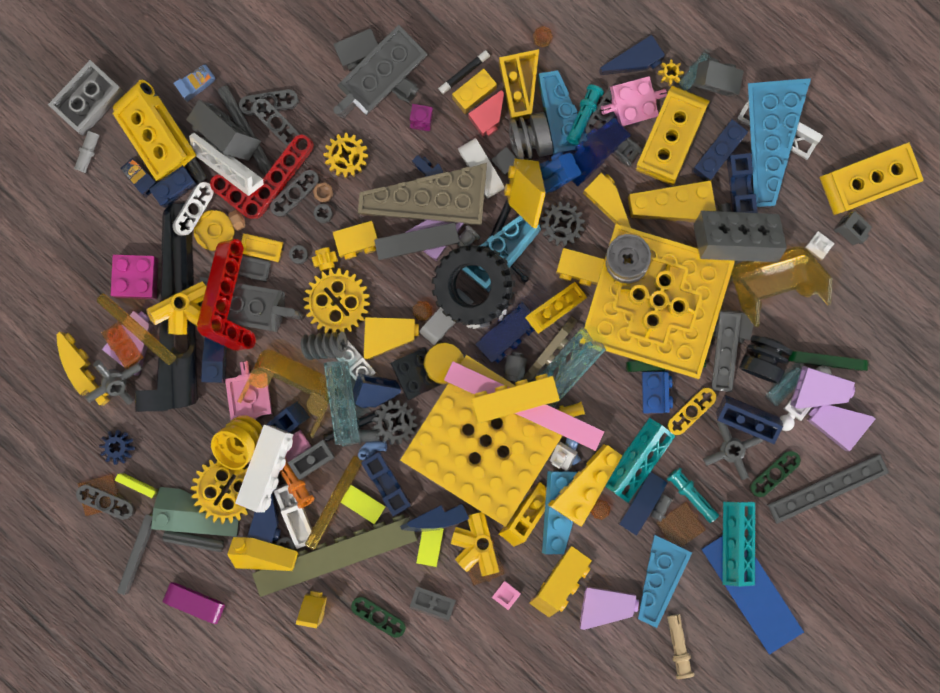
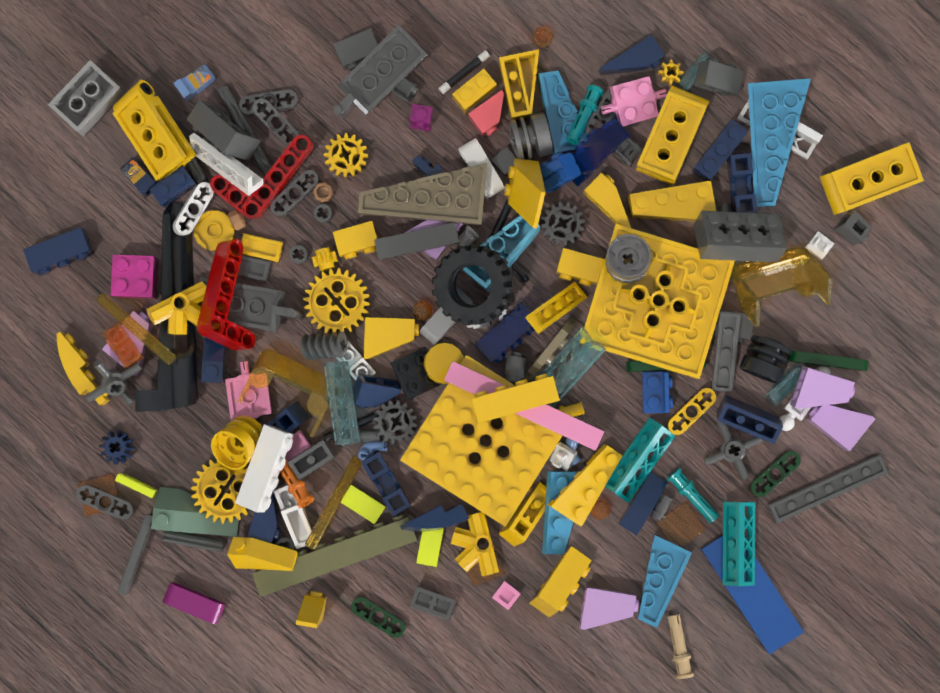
light grey pin [73,131,100,173] -> none
none -> dark blue brick [23,227,94,276]

